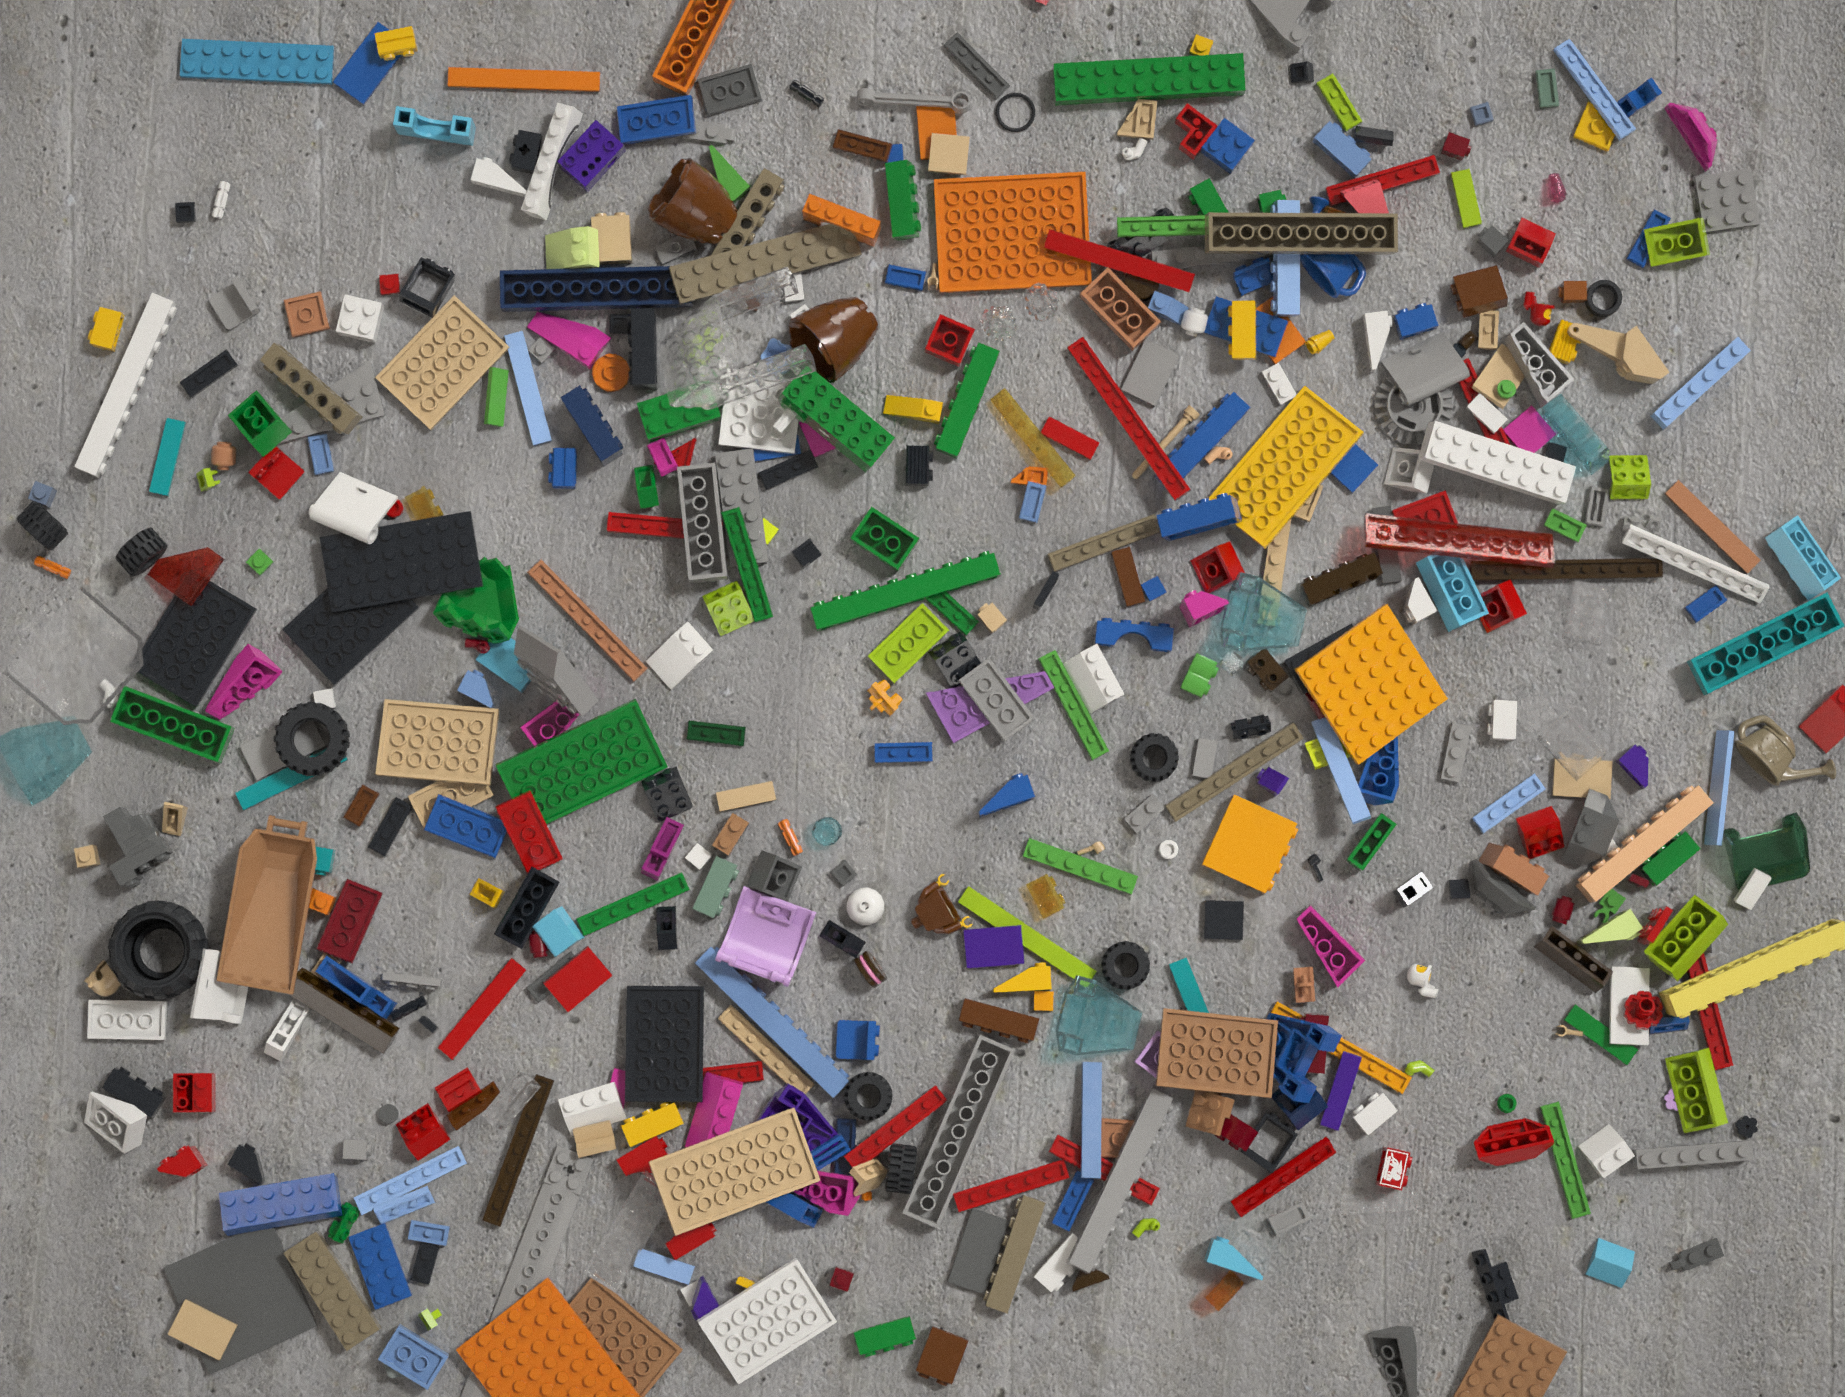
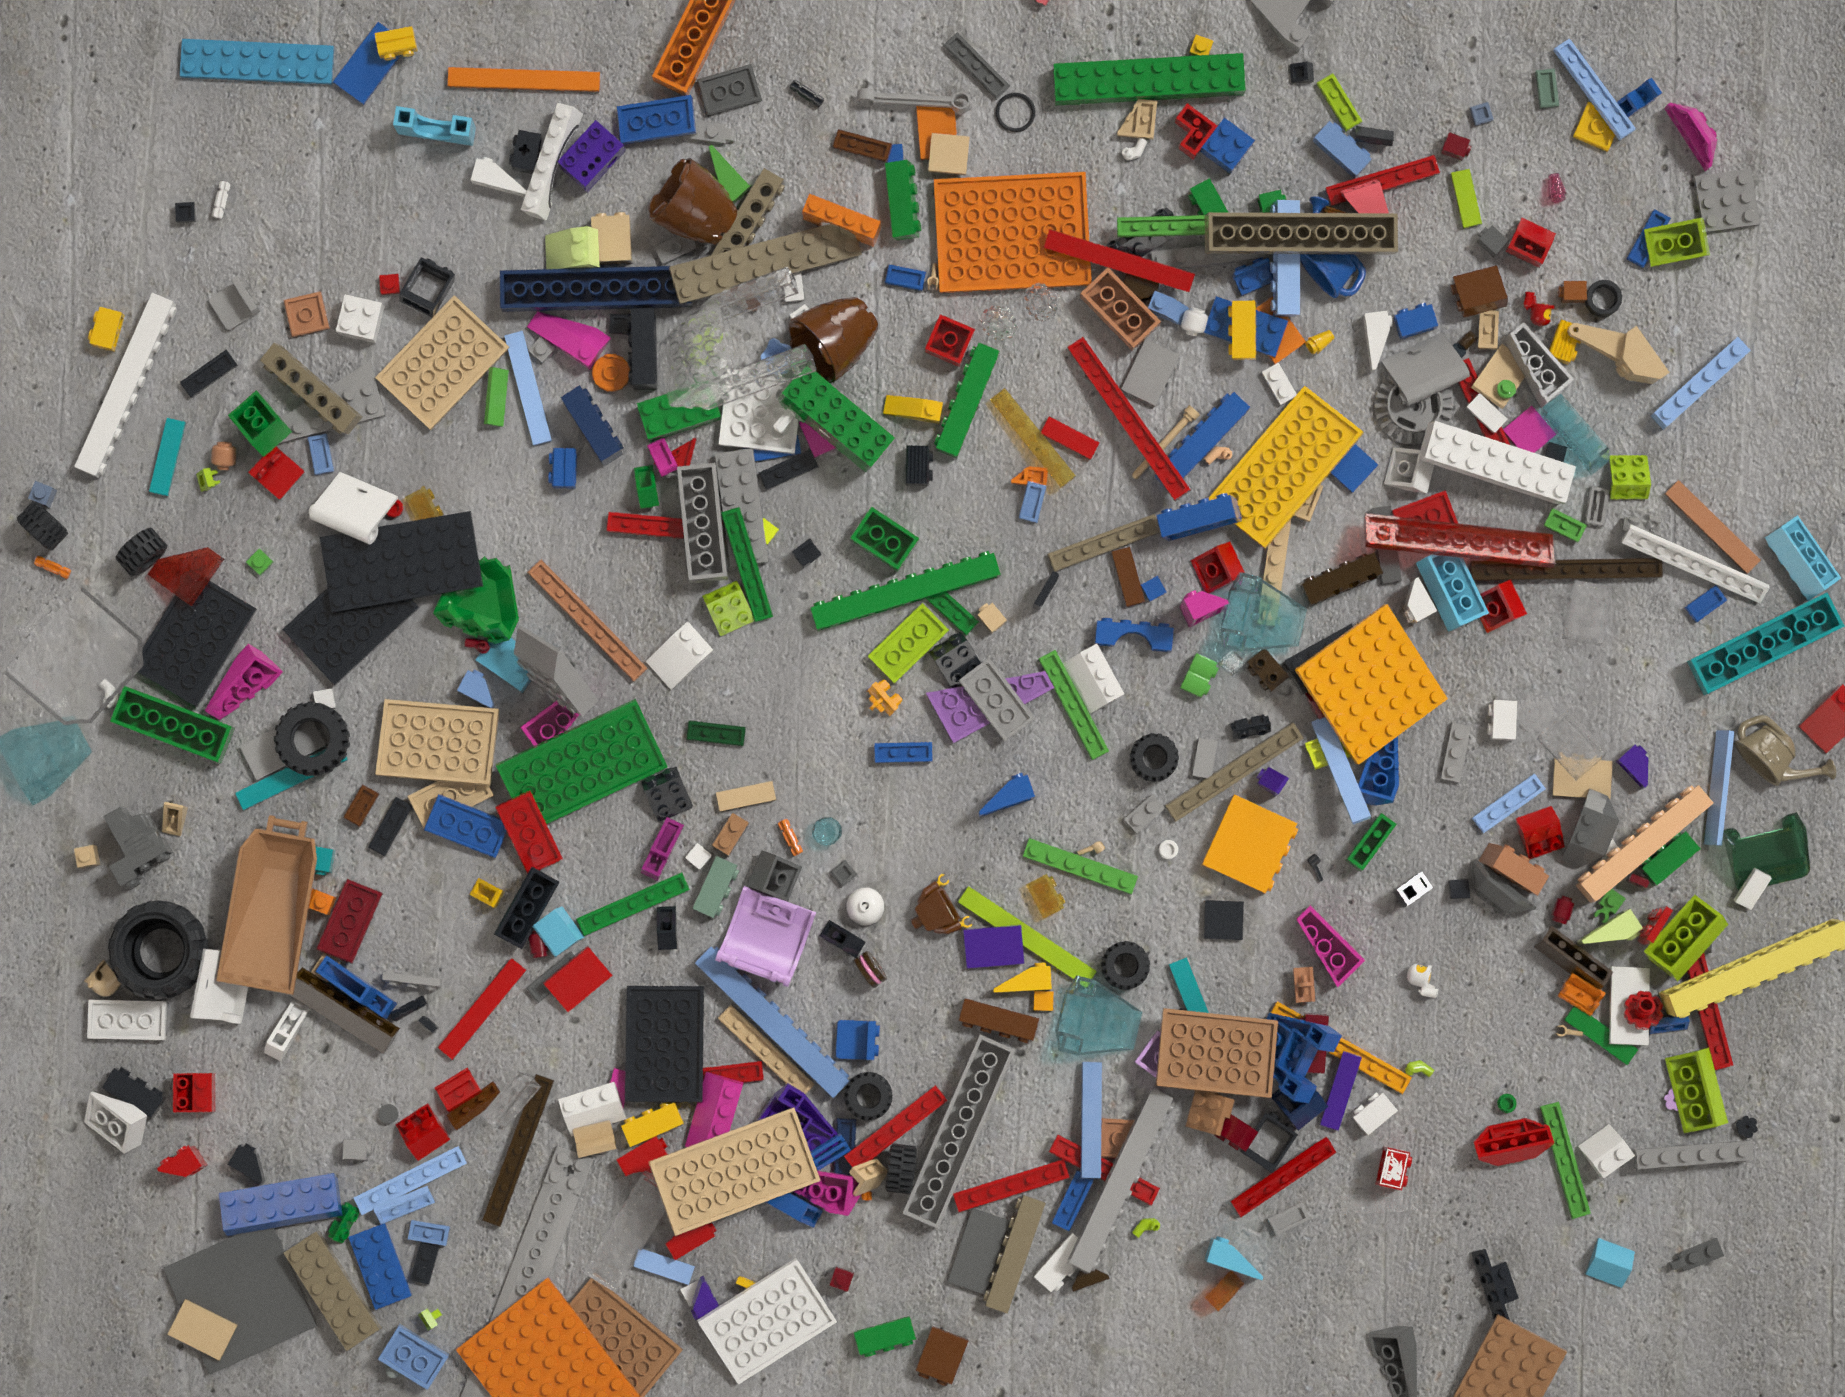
none -> orange hinge [1558,973,1606,1016]

